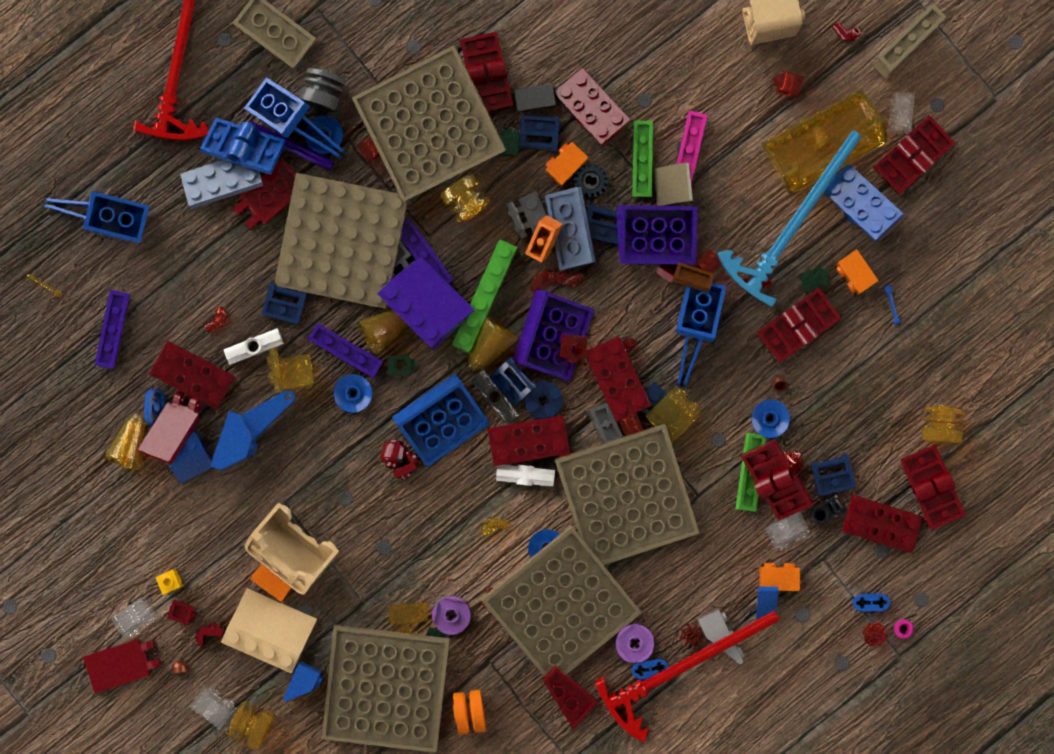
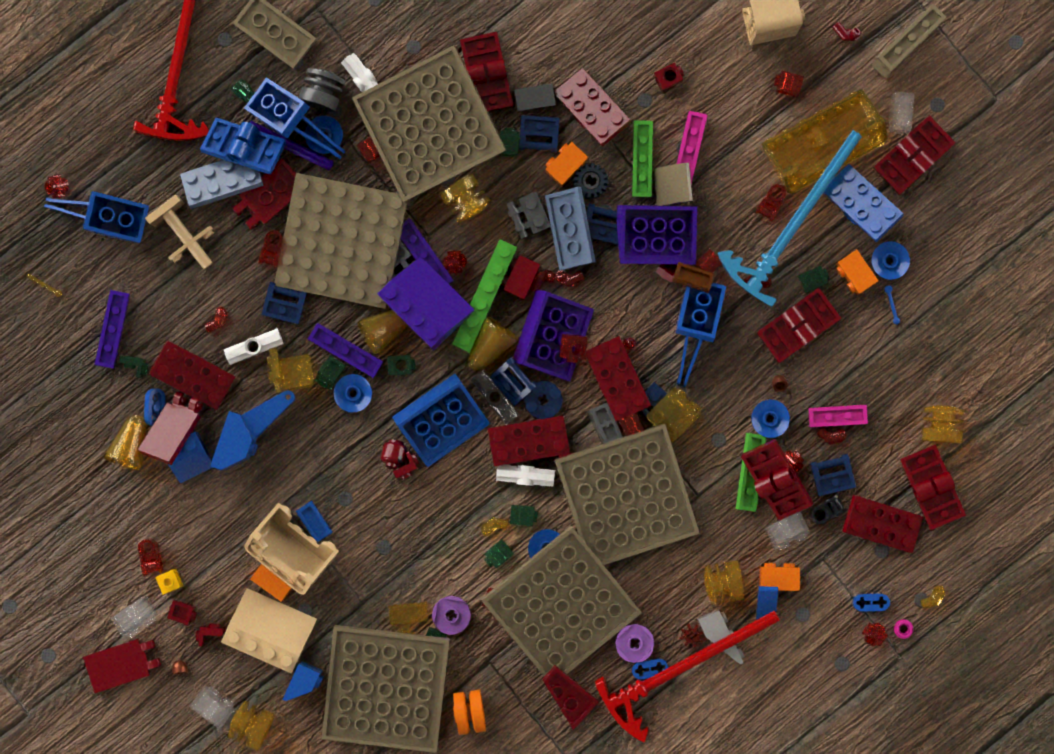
orange brick [525,215,563,263] -> none
none -> clear red gear [44,174,69,199]
none -> clear green bracket [119,355,148,378]
none -> clear red piece [138,538,164,577]
none -> tan piece [145,195,214,269]
none -> clear green cone [231,78,255,103]
none -> clear red piece [258,230,284,268]
none -> blue tile [296,501,333,543]
none -> clear green bracket [315,355,346,390]
none -> white piece [341,53,378,92]
none -> clear red gear [443,250,467,274]
none -> clear green brick [484,539,514,569]
none -> dark red brick [502,255,540,300]
none -> clear green brick [510,505,538,526]
none -> dark red brick [653,62,685,93]
none -> clear yellow wheel [704,560,744,605]
none -> clear red piece [755,184,786,222]
none -> dark pink plate [808,405,868,427]
none -> clear red arm [816,427,846,444]
none -> blue dish [871,241,910,280]
none -> clear yellow arm [920,585,945,609]

